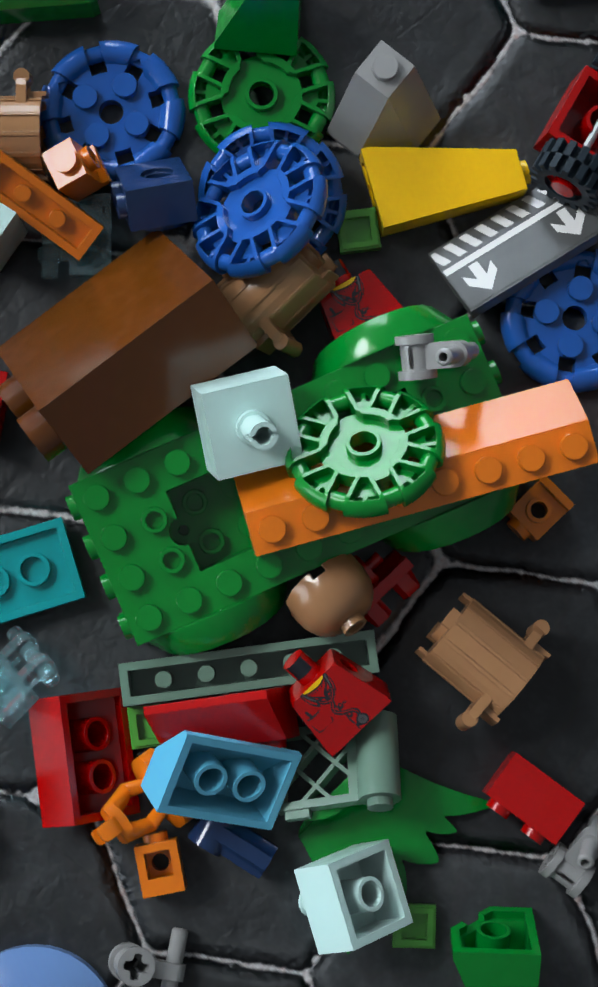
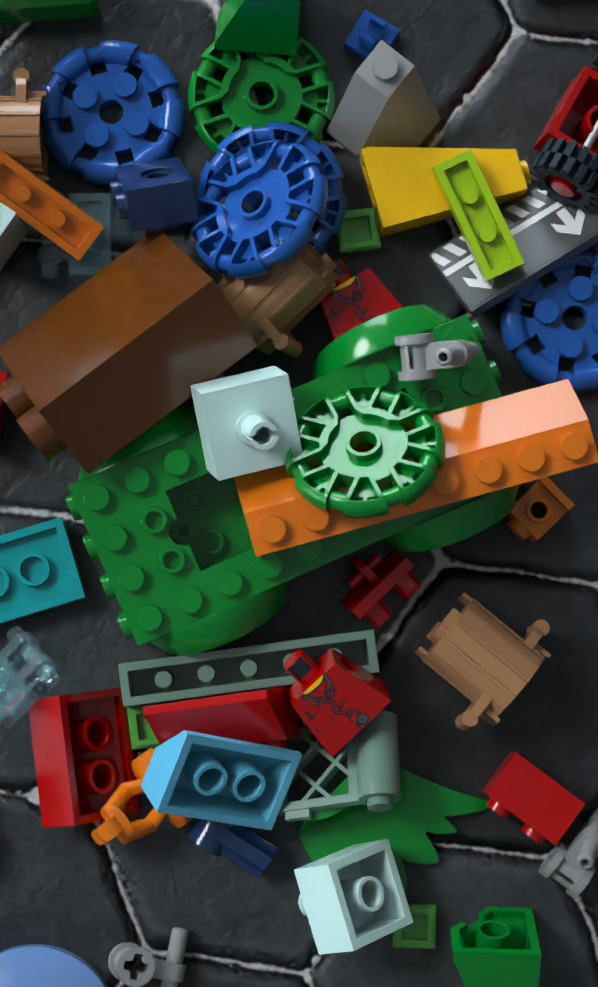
orange brick [41,137,112,202] -> none
orange brick [134,830,188,899] -> none
medium nougat cylinder [286,554,374,637] -> none
none -> blue tile [344,9,400,60]
none -> lime plate [431,149,525,283]

